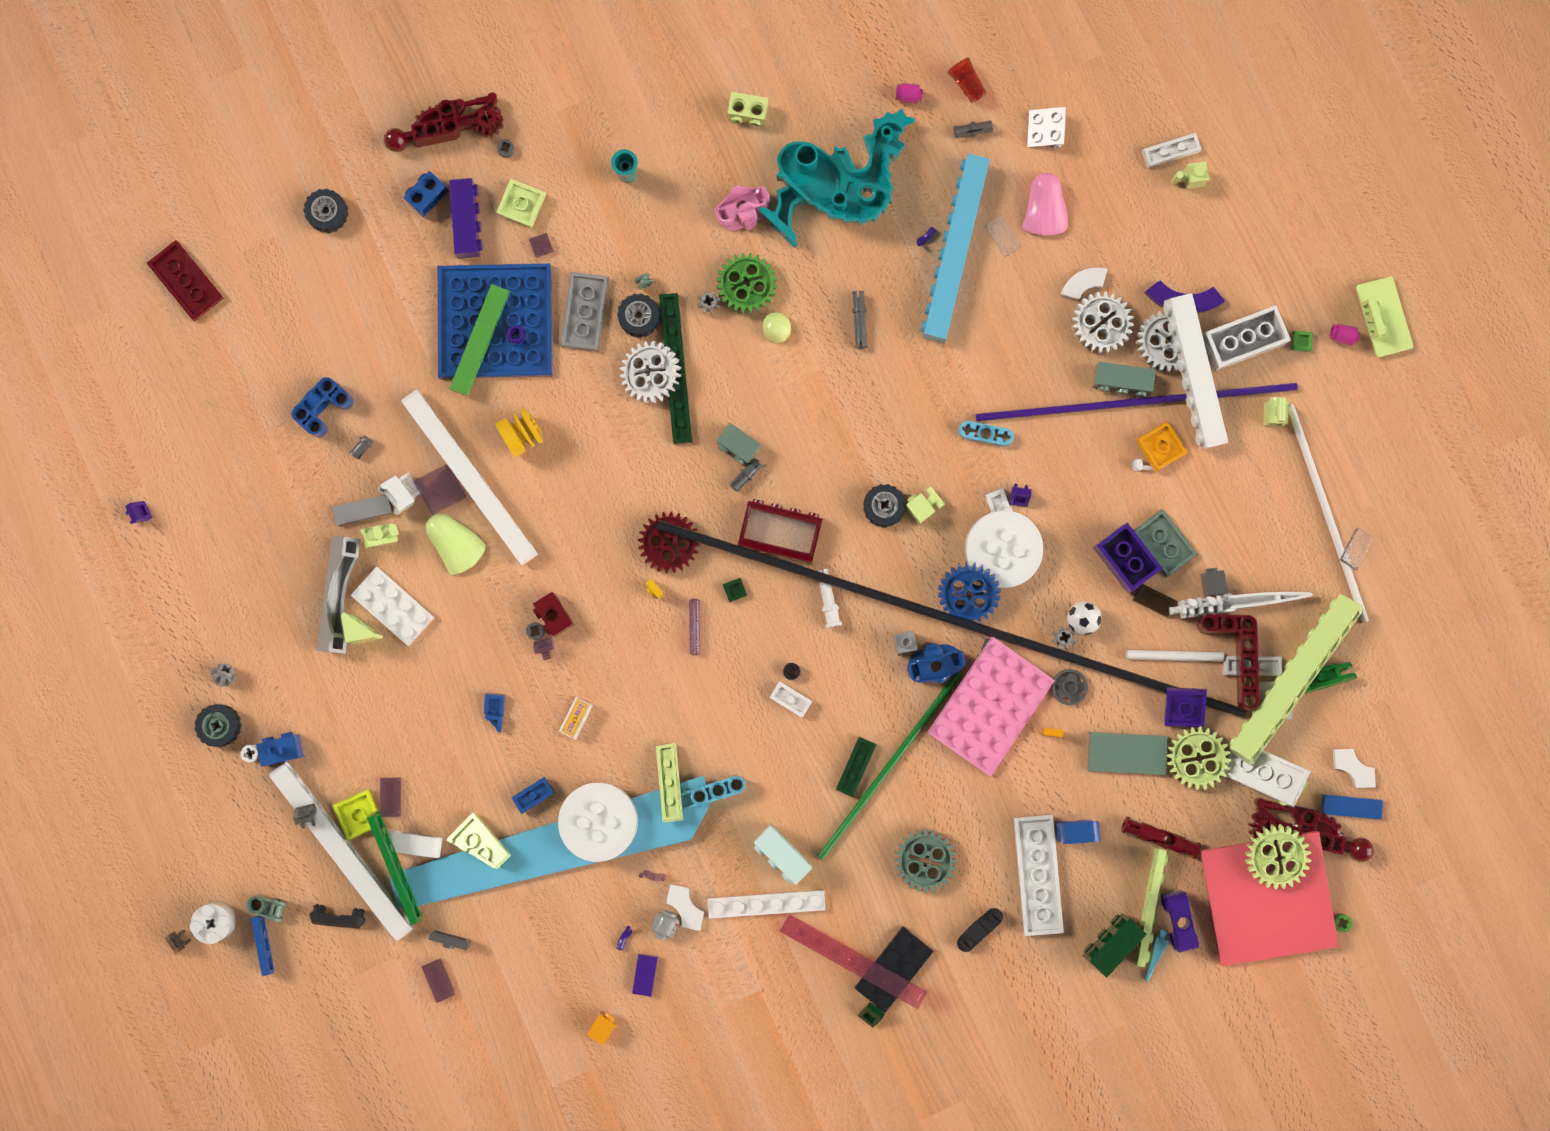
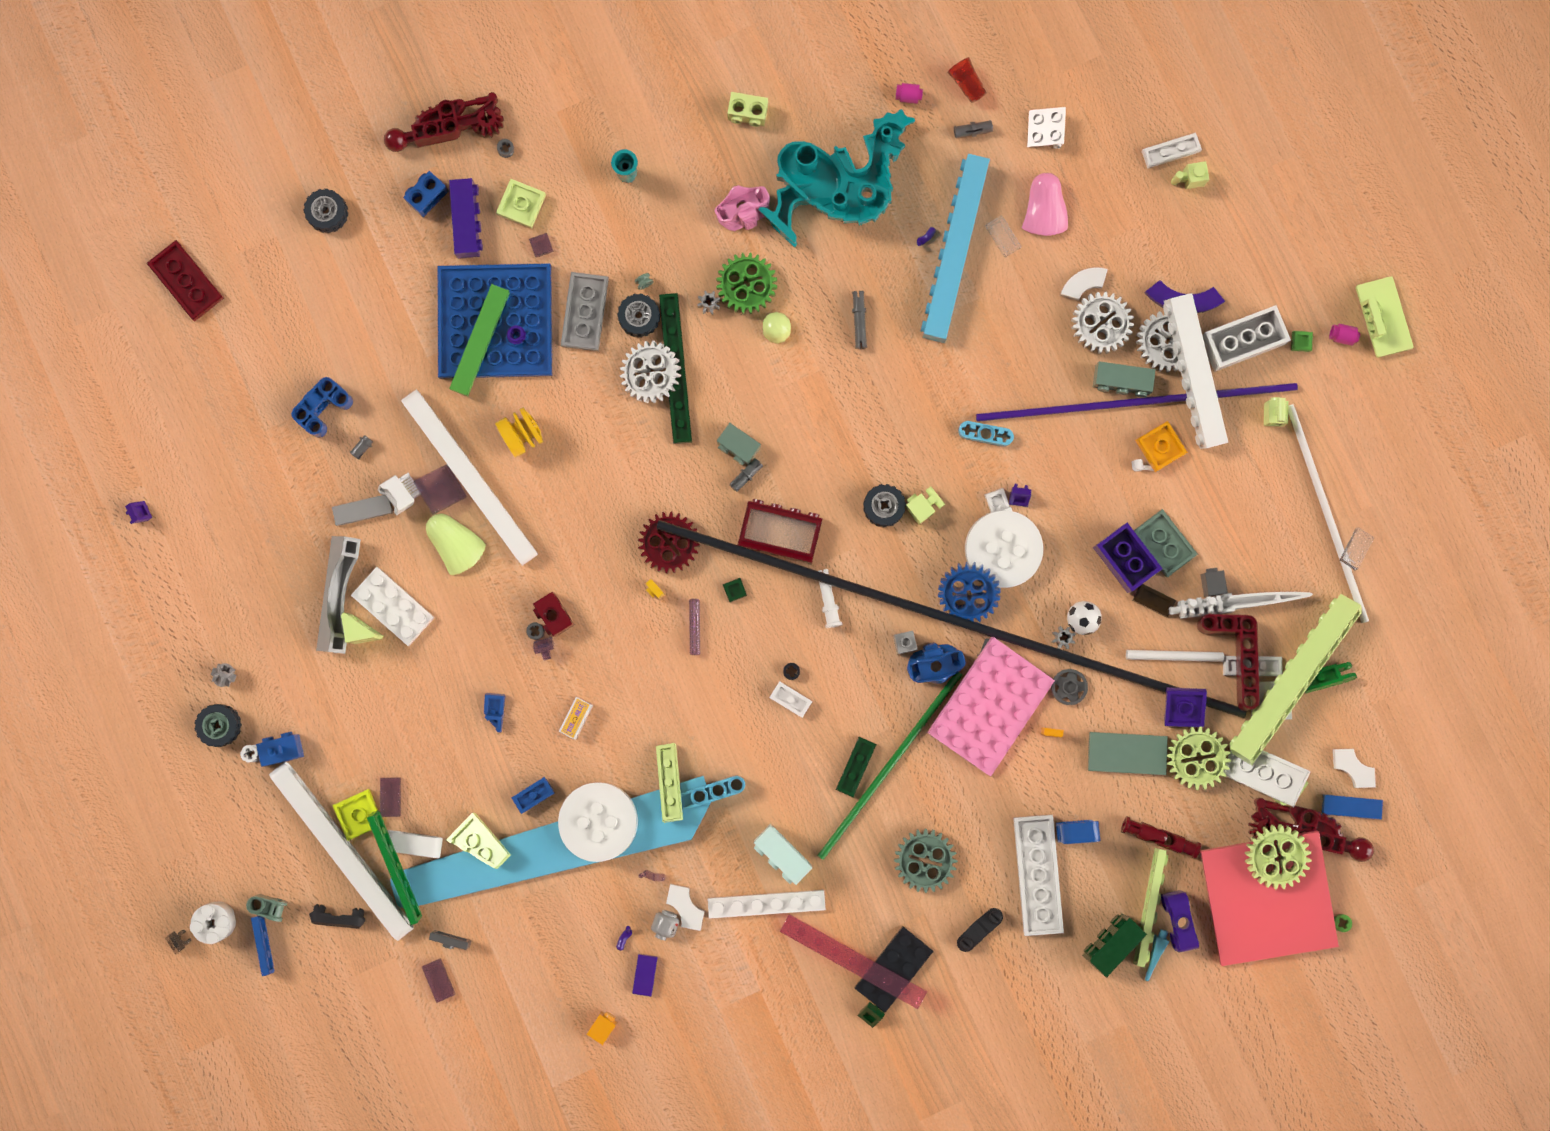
clear smoke tile [293,803,317,829] -> none
yellowish green hips [360,523,399,548] -> none

